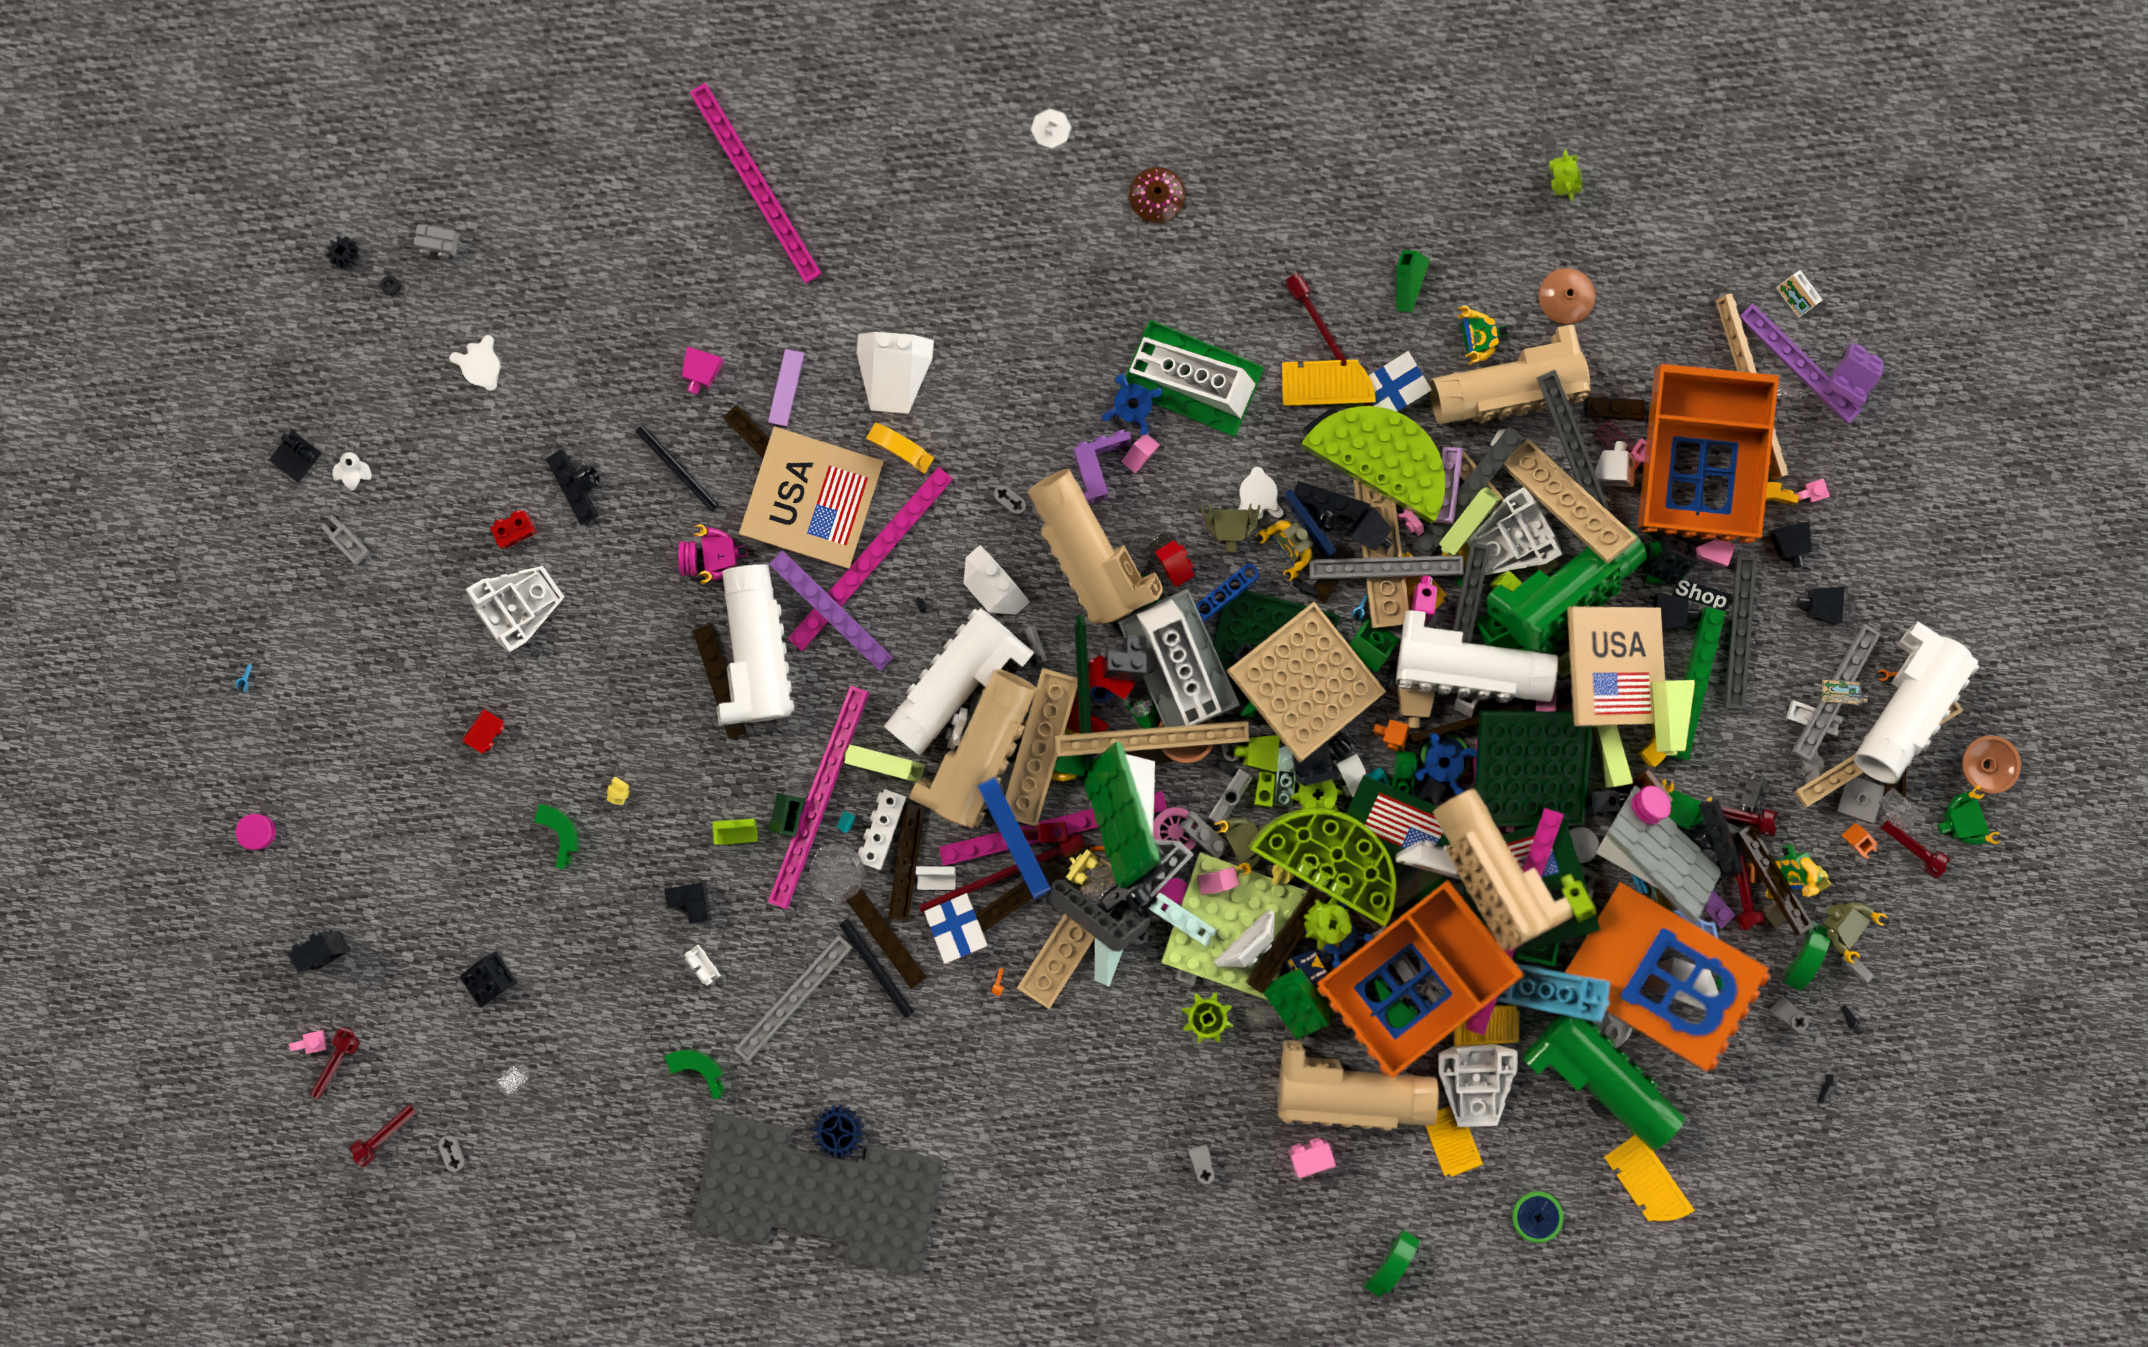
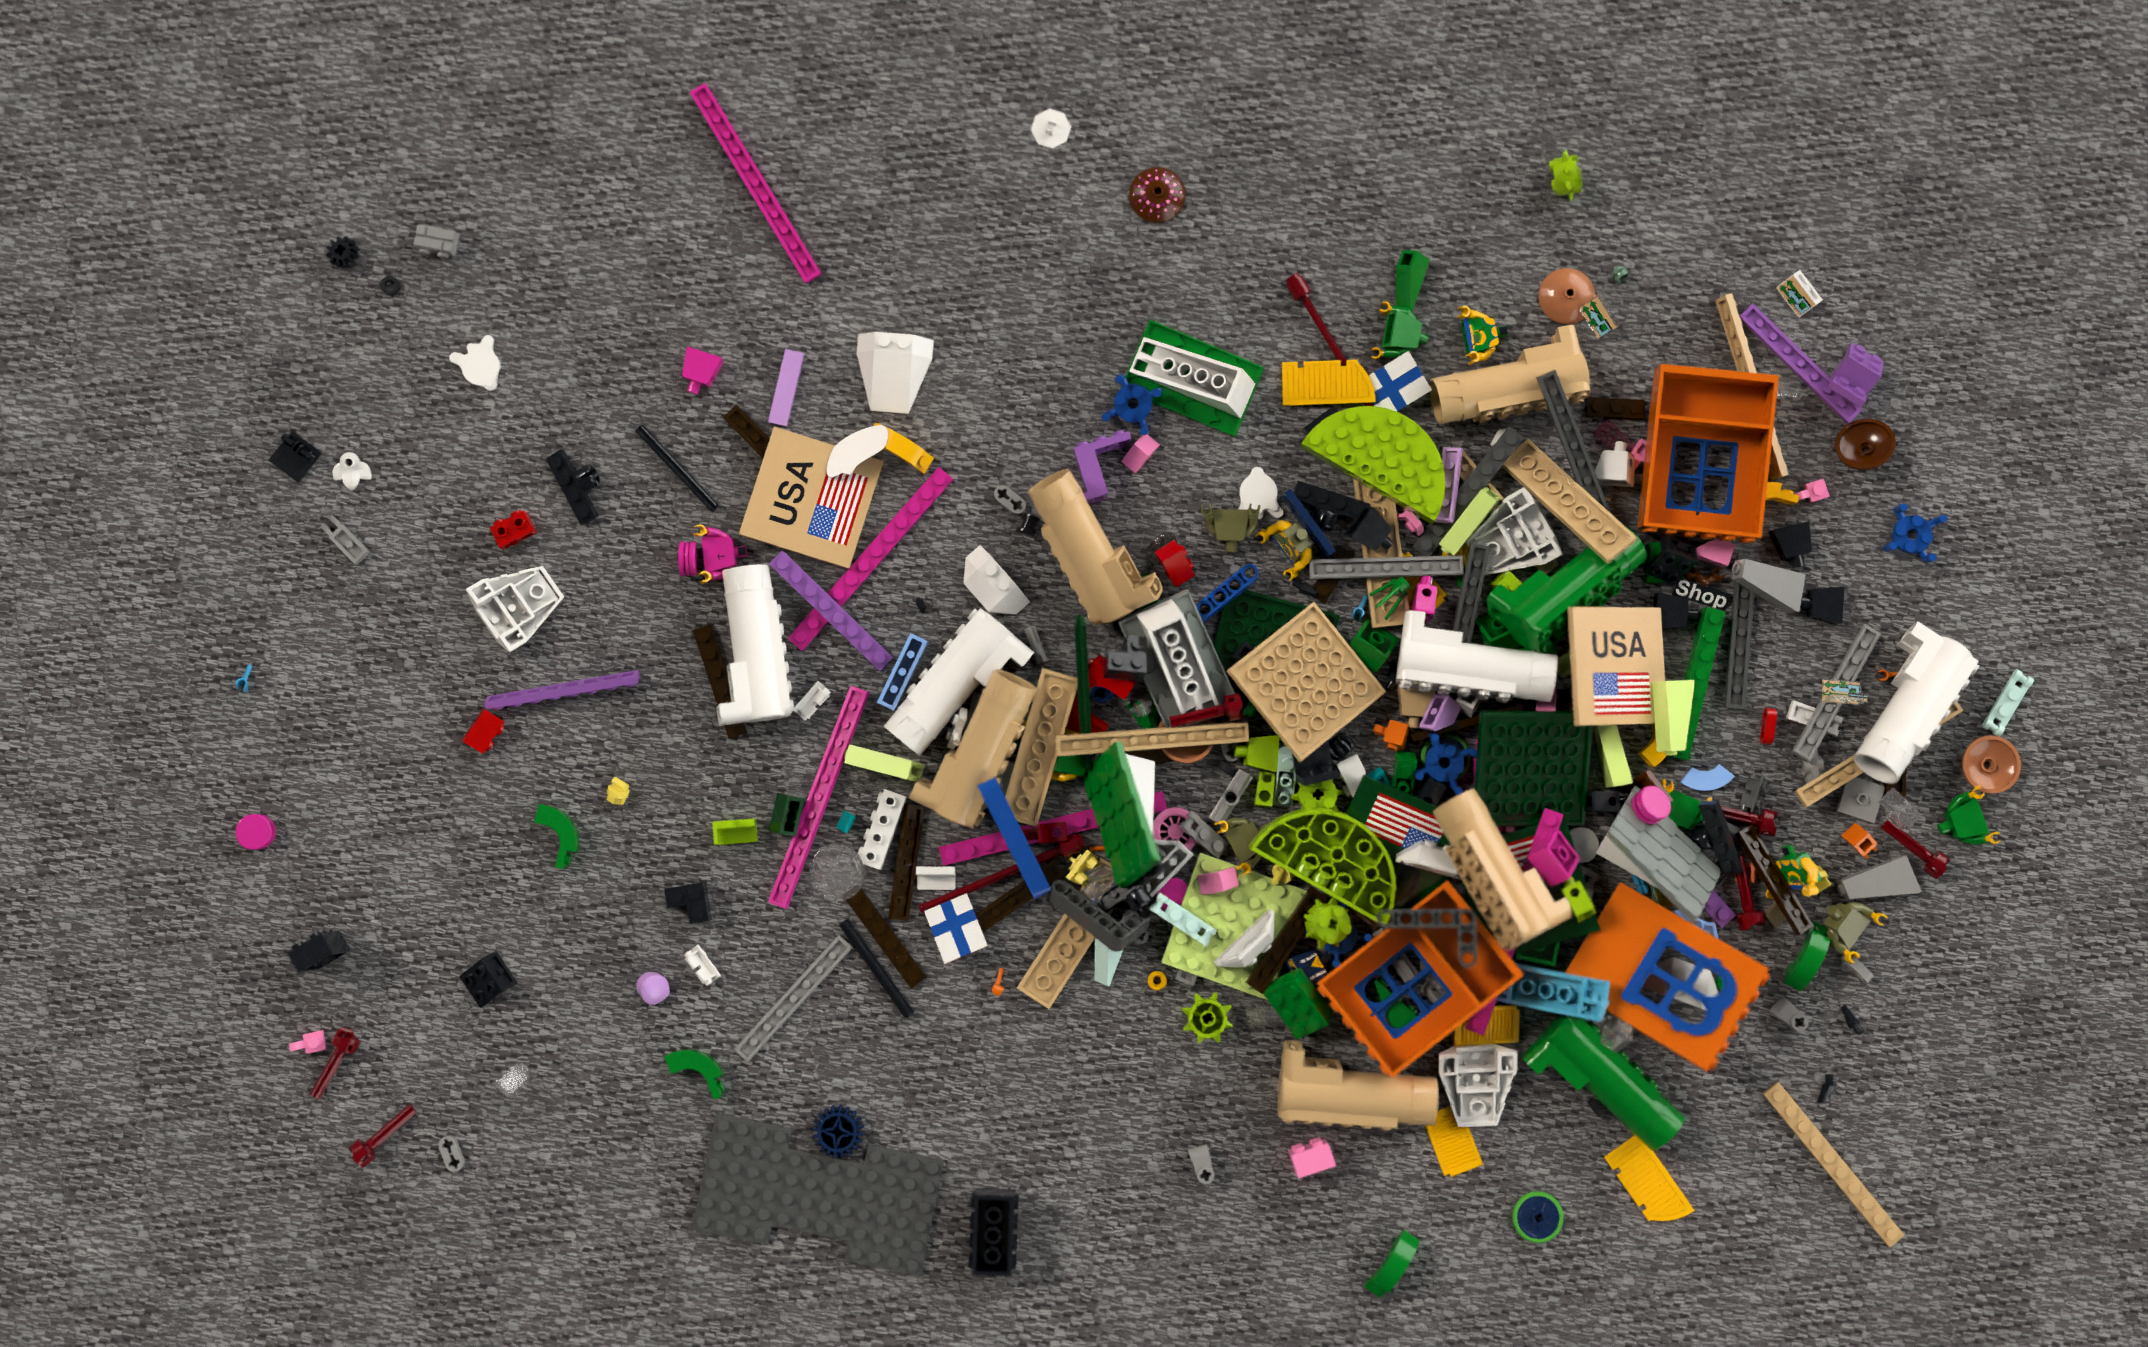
none -> medium lavender plate [484,670,640,710]
none -> lavender hair [636,972,670,1005]
none -> white hinge [794,681,831,721]
none -> white sticker [827,425,888,477]
none -> light blue brick [877,633,929,712]
none -> black brick [968,1188,1019,1277]
none -> black bush [1017,512,1040,537]
none -> yellow plate [1147,971,1167,991]
none -> dark red piece [1169,693,1244,728]
none -> green plant [1370,577,1411,620]
none -> green torso [1371,301,1428,360]
none -> dark grey beam [1377,909,1477,968]
none -> lavender slope [1419,694,1461,731]
none -> dark pink slope [1528,828,1580,887]
none -> panel [1579,293,1620,339]
none -> clear slope [1601,1013,1633,1053]
none -> sand green plate [1611,266,1629,283]
none -> light blue tile [1680,764,1735,791]
none -> reddish brown arm [1684,567,1726,586]
none -> light grey slope [1732,559,1806,613]
none -> red beam [1760,708,1777,745]
none -> tan plate [1763,1082,1905,1248]
none -> reddish brown dish [1835,419,1896,470]
none -> light grey slope [1836,855,1922,899]
none -> blue plate [1883,503,1947,563]
none -> light aqua plate [1981,669,2034,737]

